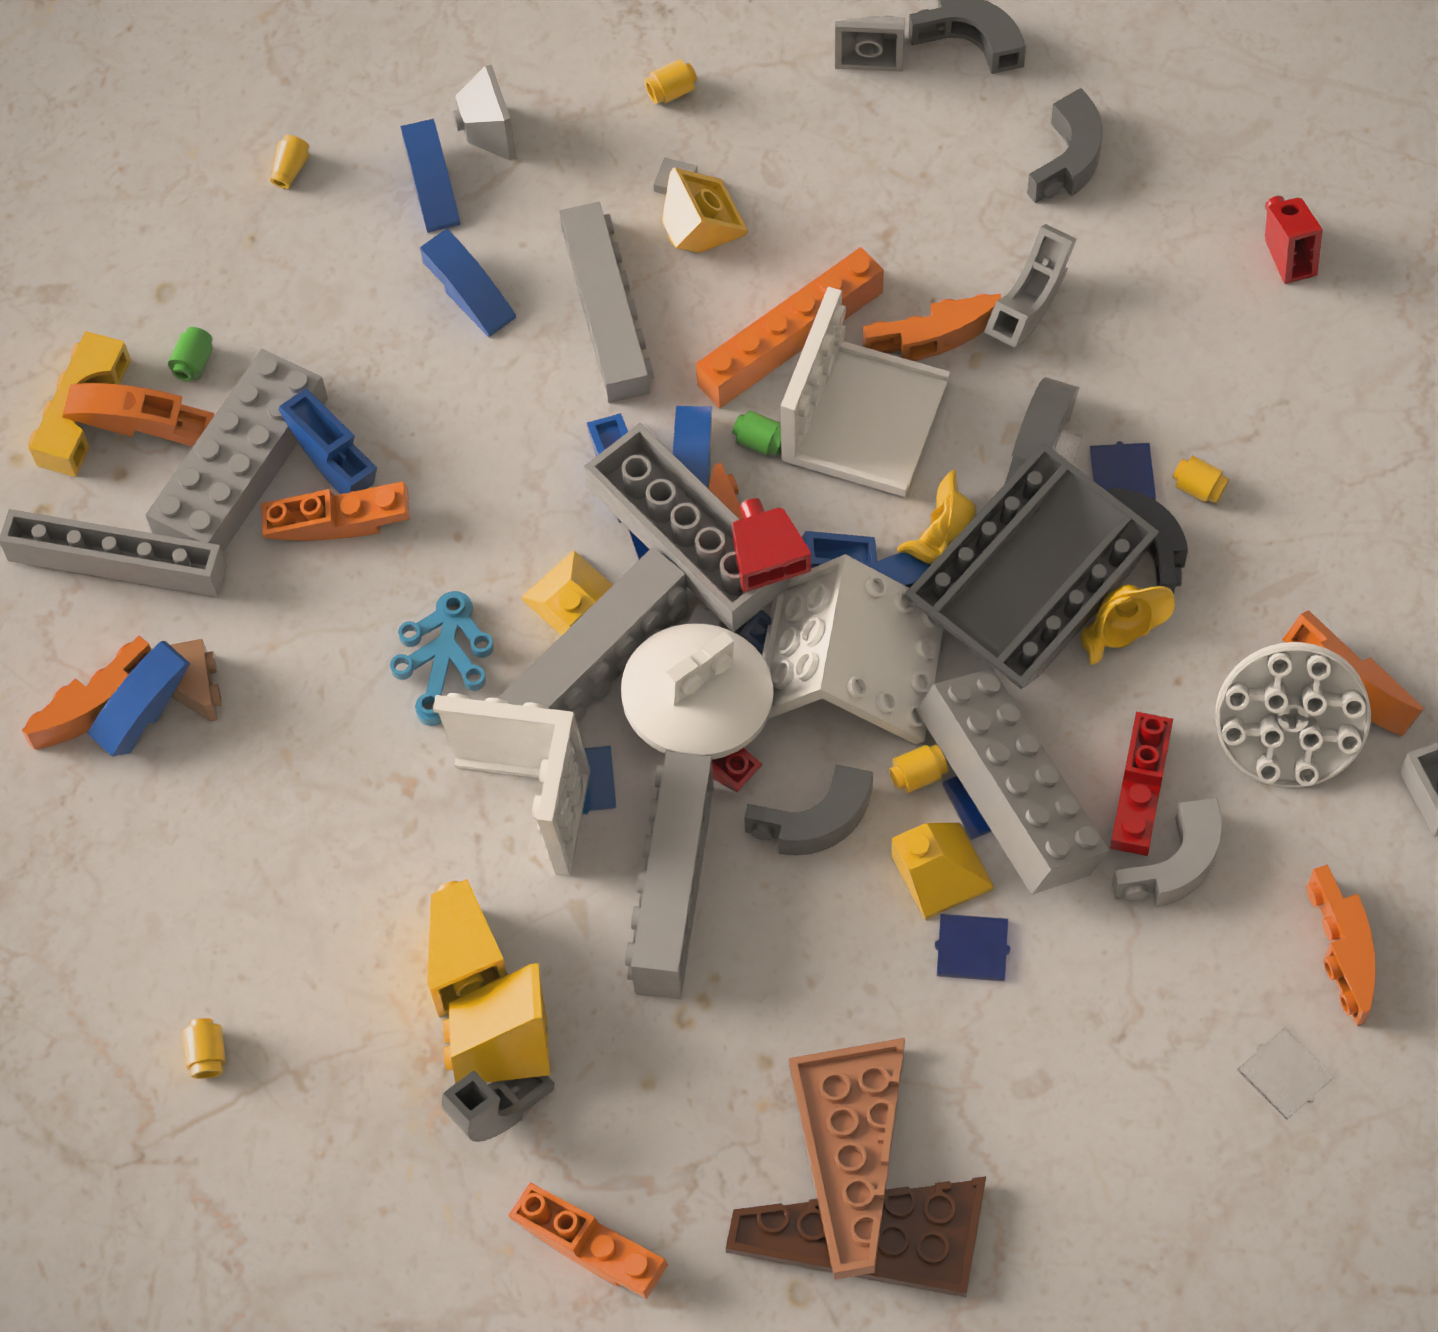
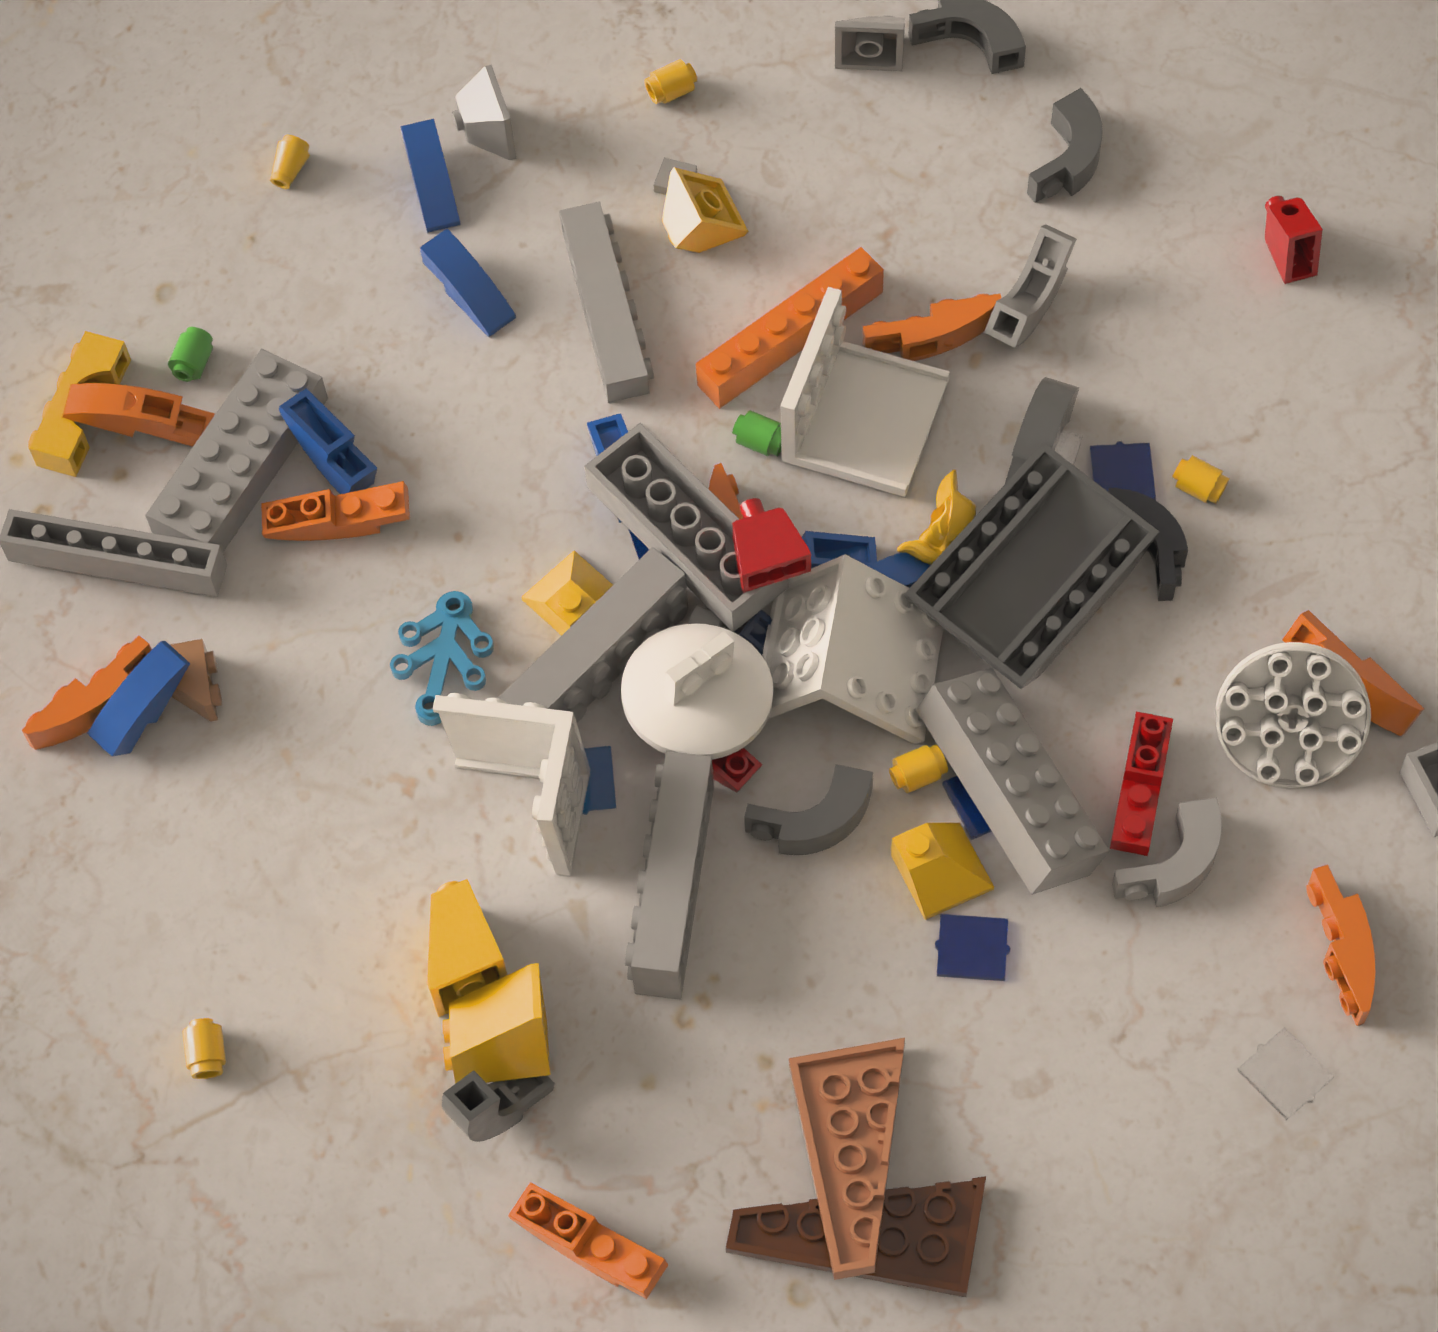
blue slope [673,406,712,489] -> none
yellow hair [1080,584,1175,665] -> none

